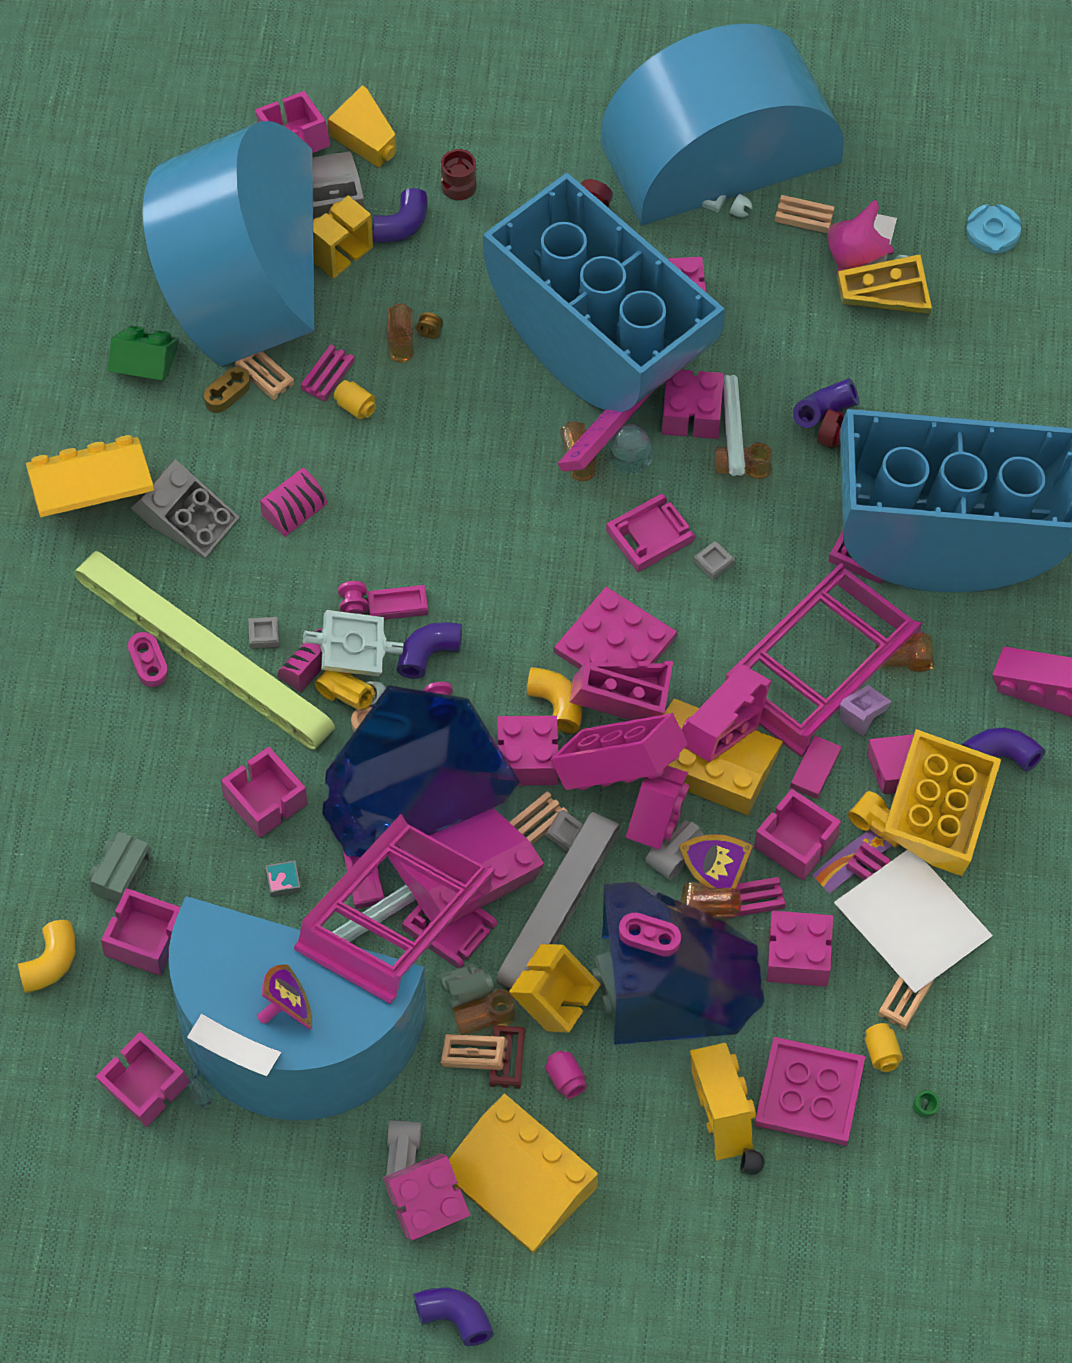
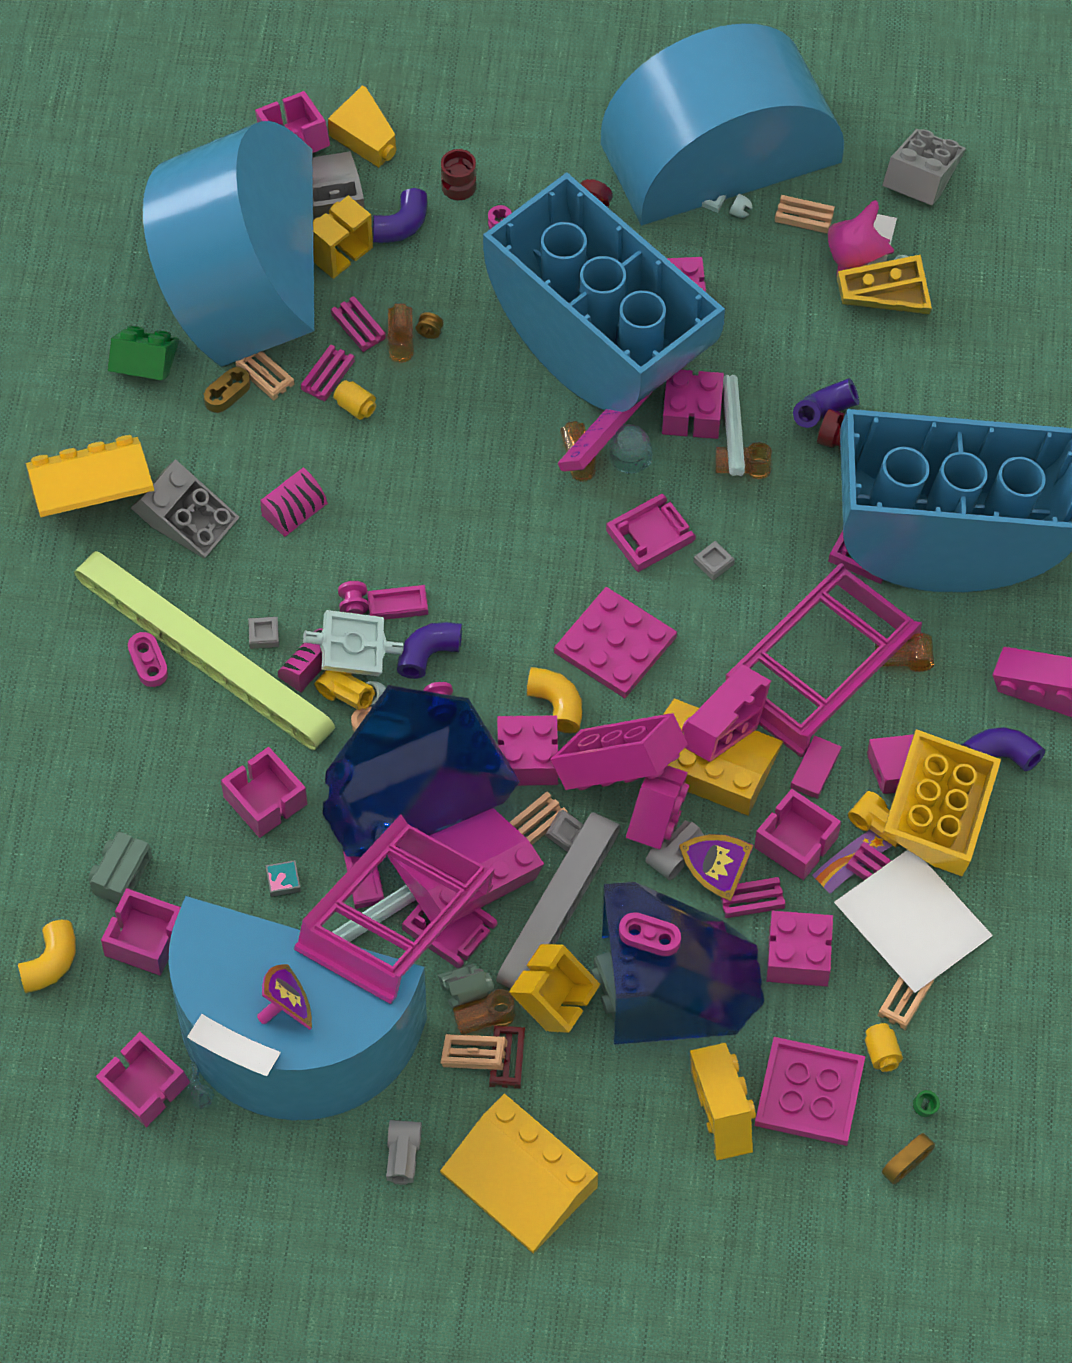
dark pink piece [382,1153,471,1240] -> none
dark purple cylinder [413,1287,494,1346] -> none
dark pink brick [545,1050,587,1099] -> none
dark pink wedge [569,661,673,720] -> none
clear orange piece [678,882,742,922] -> none
black hinge [740,1148,765,1175] -> none
lavender slope [840,685,892,736] -> none
medium azure tile [966,204,1021,254] -> none
none -> dark pink tile [331,296,386,352]
none -> dark pink bush [488,205,512,229]
none -> light grey slope [882,129,966,205]
none -> pearl gold beam [882,1133,935,1184]

